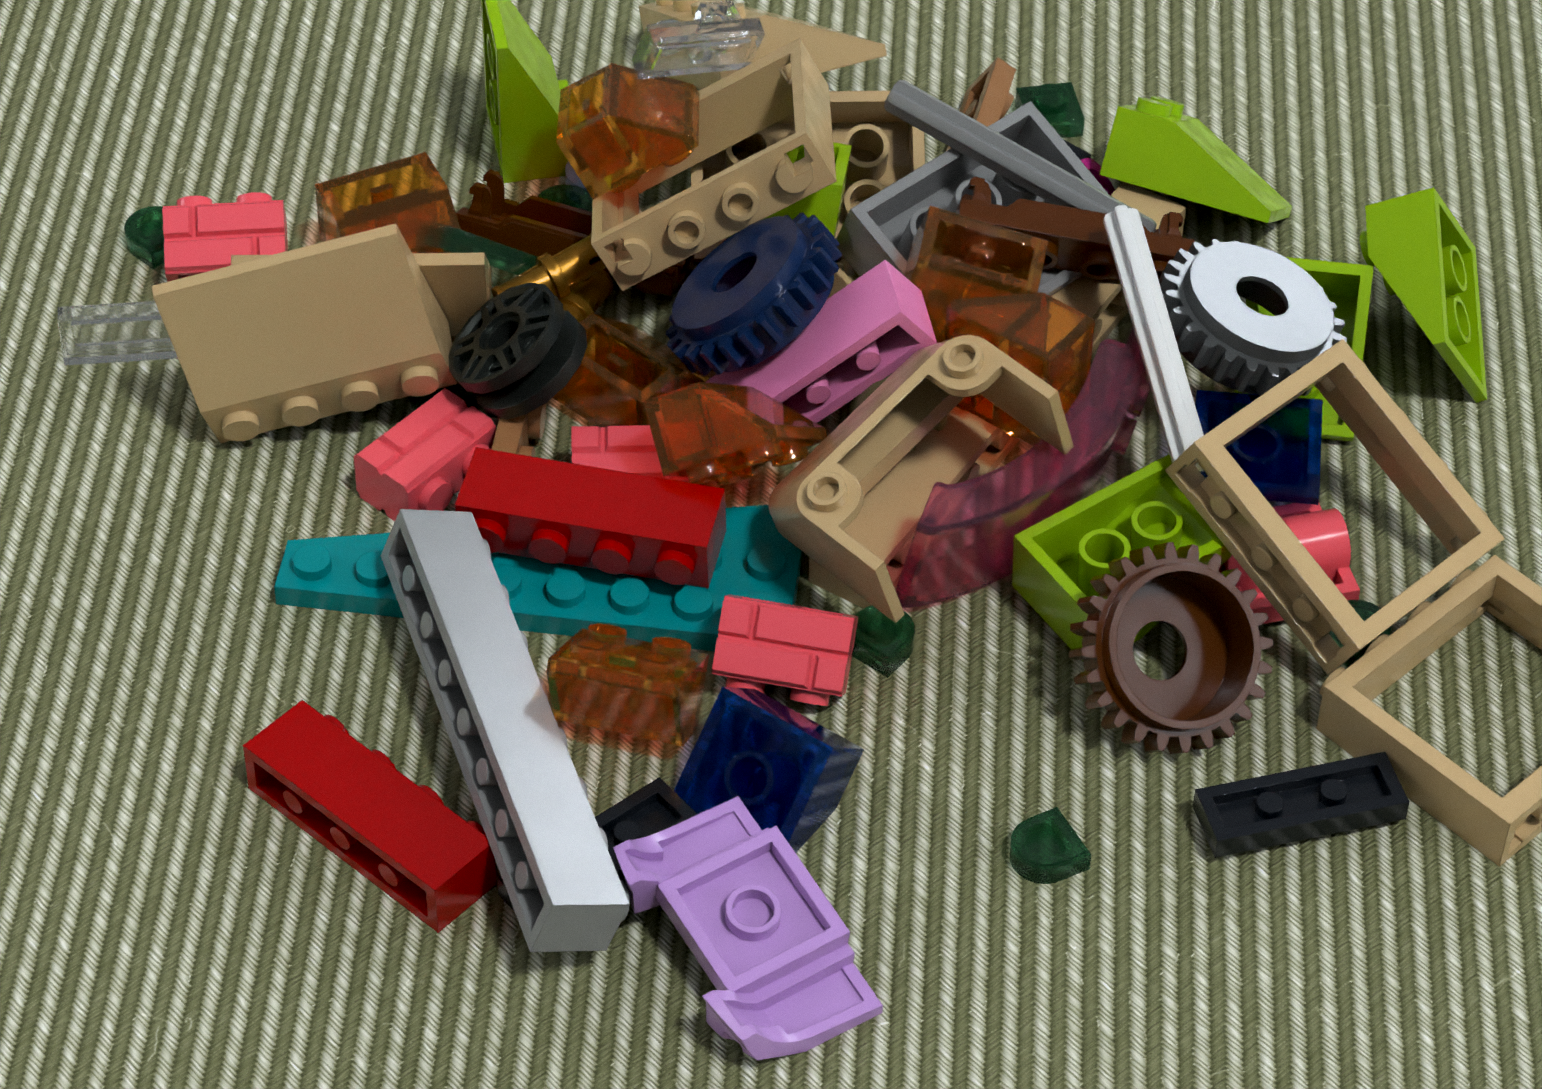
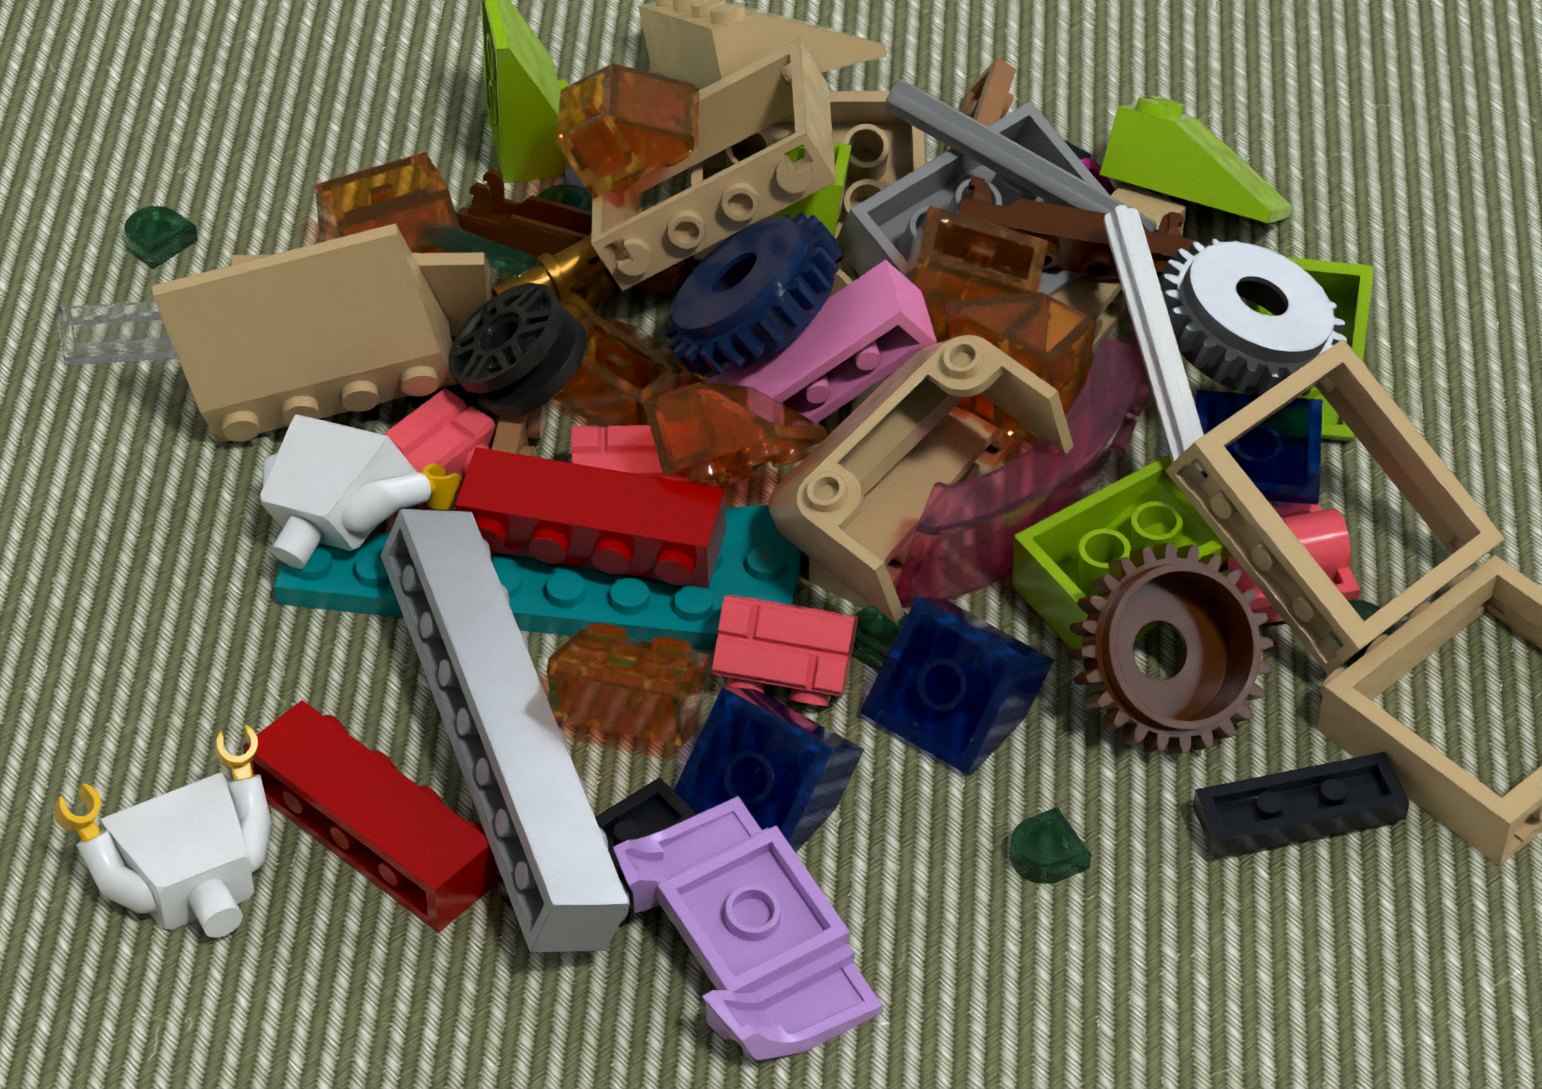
coral brick [162,192,288,282] -> none
clear hinge [632,0,765,79] -> none
clear green plate [1015,82,1085,138] -> none
lime slope [1360,187,1487,403] -> none
none -> white torso [54,725,272,938]
none -> white torso [260,414,462,569]
none -> clear blue slope [859,595,1054,775]

